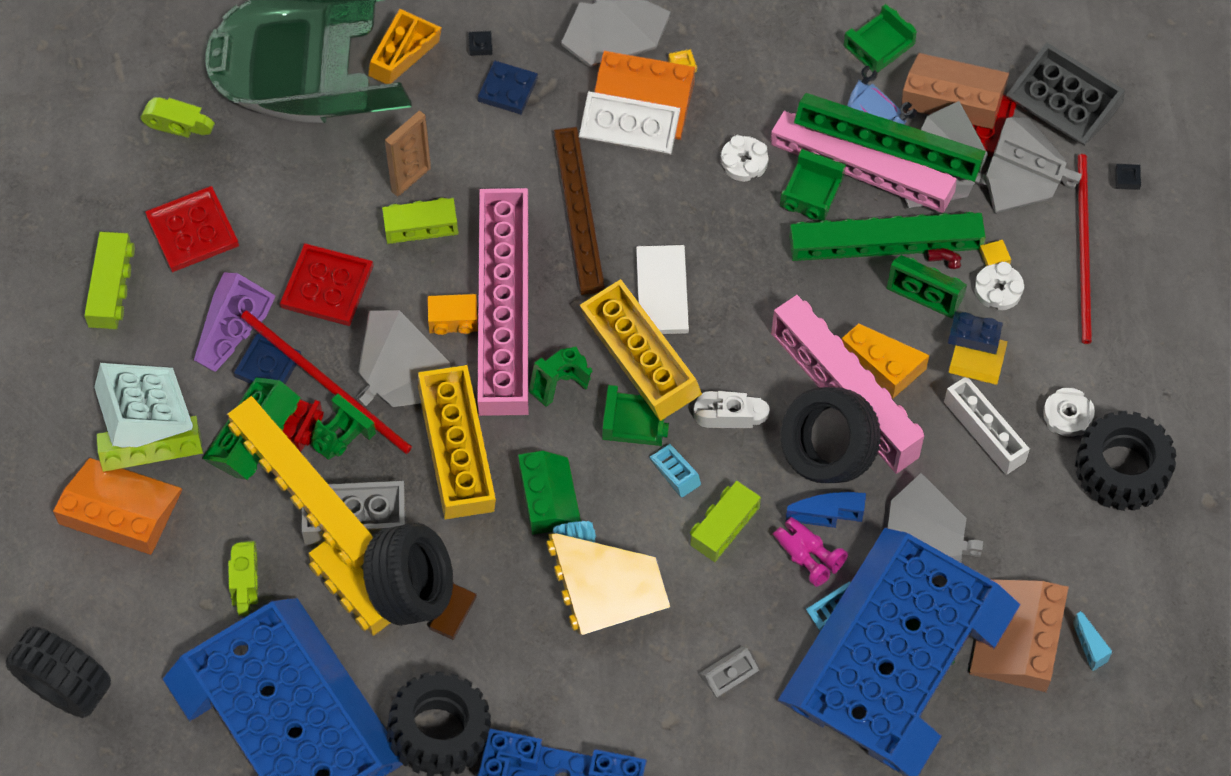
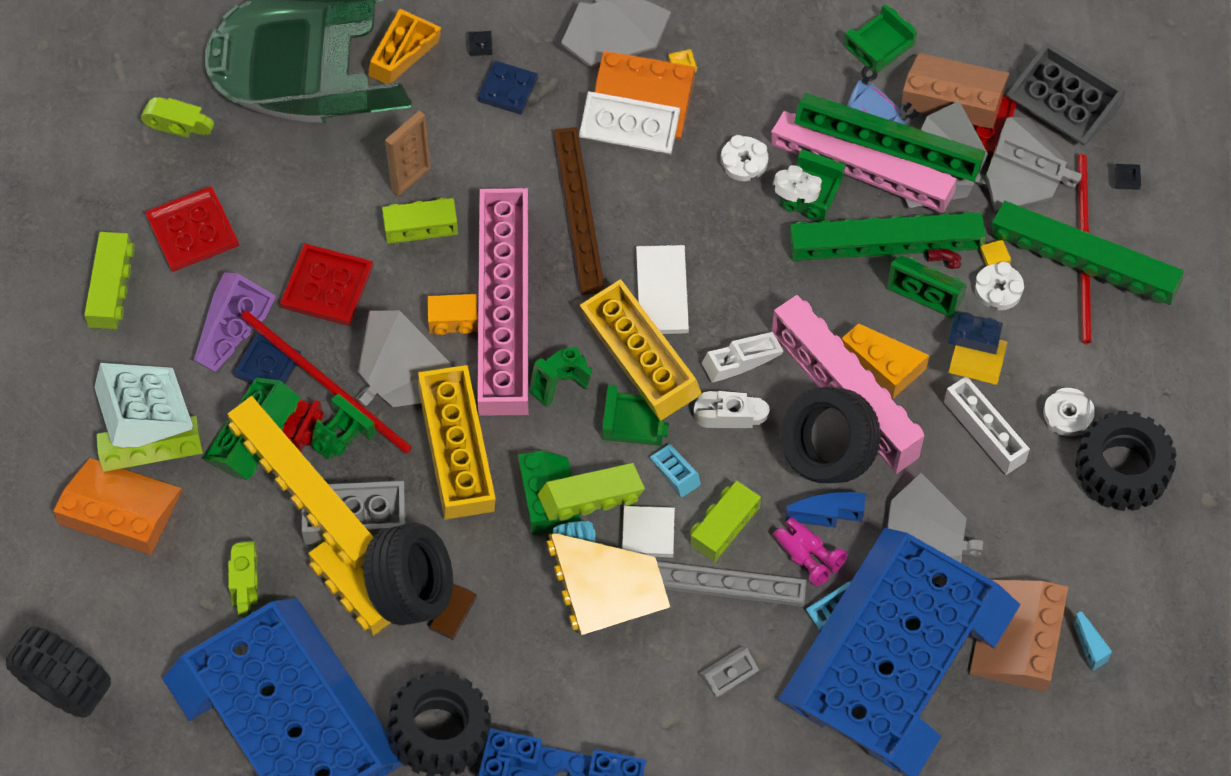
none -> lime brick [538,463,645,521]
none -> white tile [622,506,675,558]
none -> light grey tile [657,562,807,607]
none -> white slope [702,332,783,383]
none -> white plate [773,165,822,203]
none -> green brick [992,200,1184,305]

